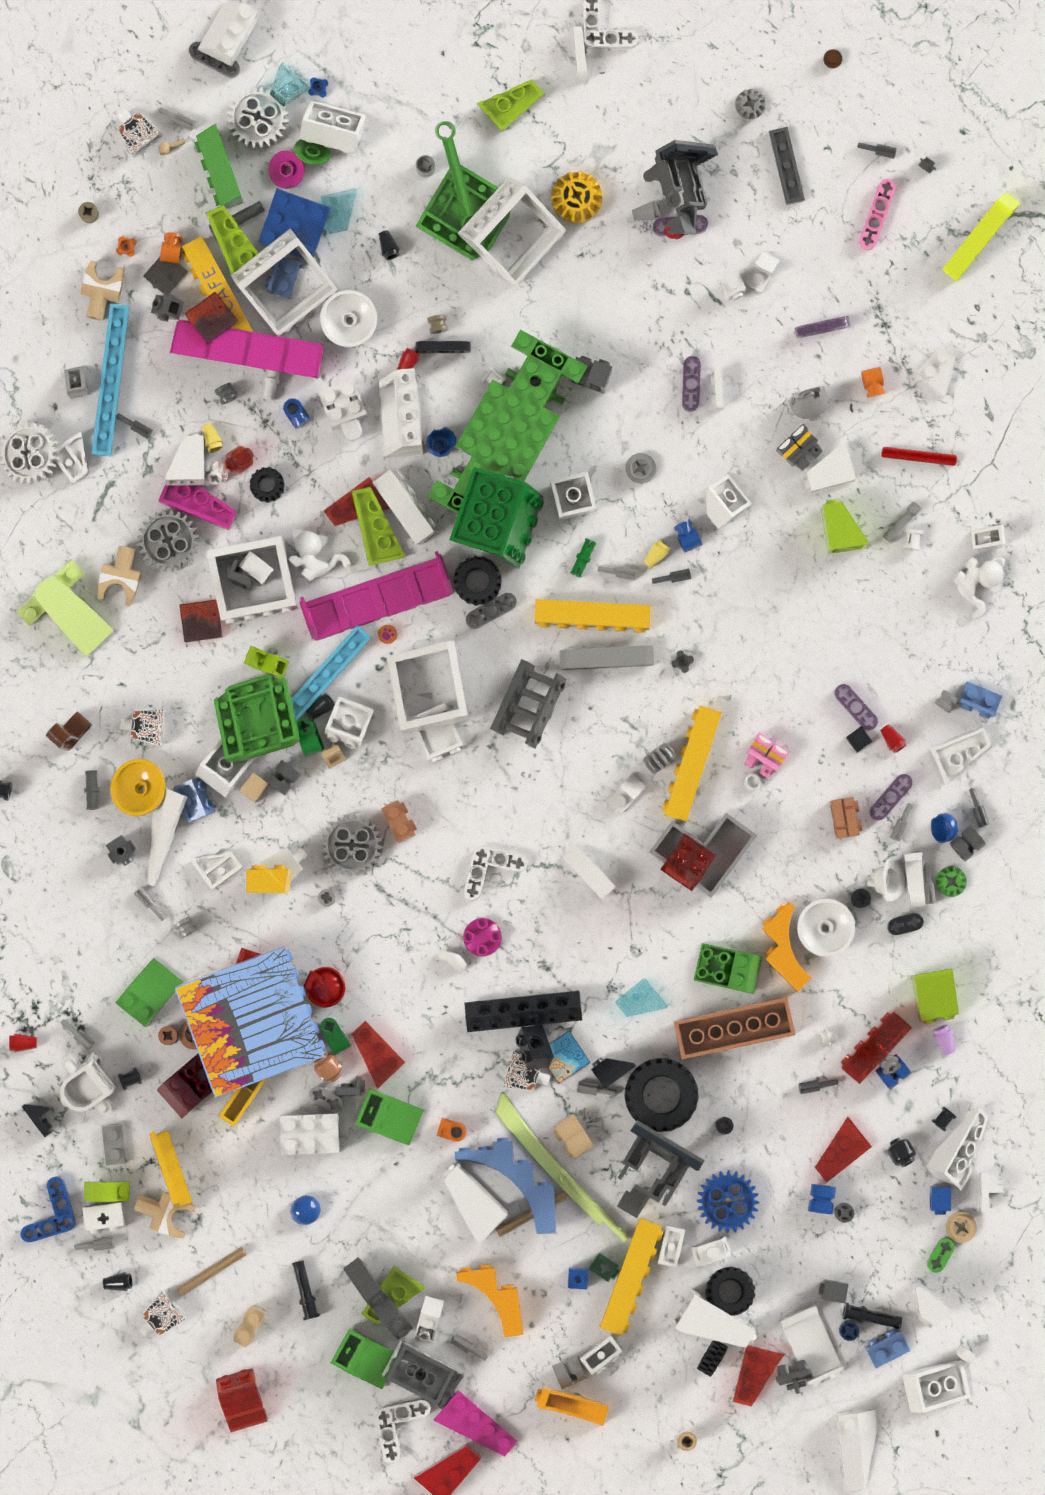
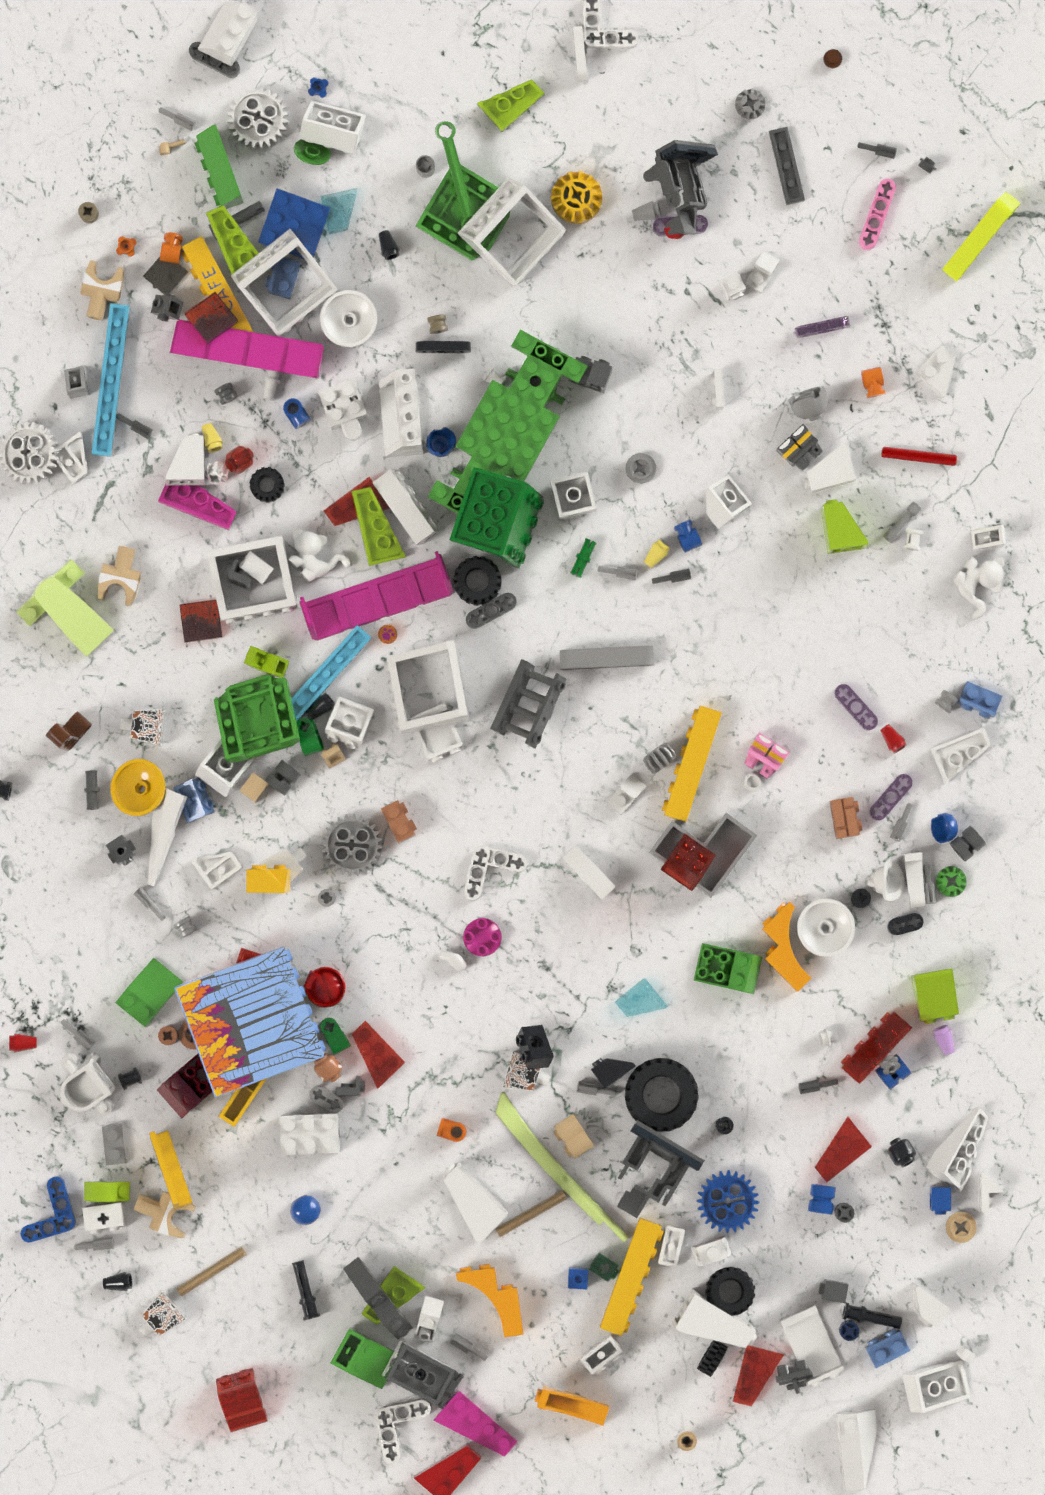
black slope [21,1104,53,1137] -> none
torso [117,109,162,158] -> none
light grey gear [137,510,199,572] -> none
tan brick [233,1305,266,1347] -> none
dark pink dish [268,150,305,189] -> none
clear light blue wing [270,62,309,107] -> none
bright green slope [355,1088,424,1145] -> none
red cone [397,348,420,370] -> none
medium blue arch [455,1138,556,1234] -> none
black brick [464,991,582,1032] -> none
yellow brick [534,599,651,633] -> none
tile [548,1031,591,1084] -> none
light grey wheel [552,1355,587,1389] -> none
dark grey plate [671,650,694,673] -> none
nougat brick [673,997,795,1060] -> none
clear purple beam [682,356,701,412] -> none
black plate [846,726,872,753] -> none
bright green beam [927,1238,955,1273] -> none
black bush [932,1106,956,1132] -> none
dark grey axle [969,788,990,827] -> none

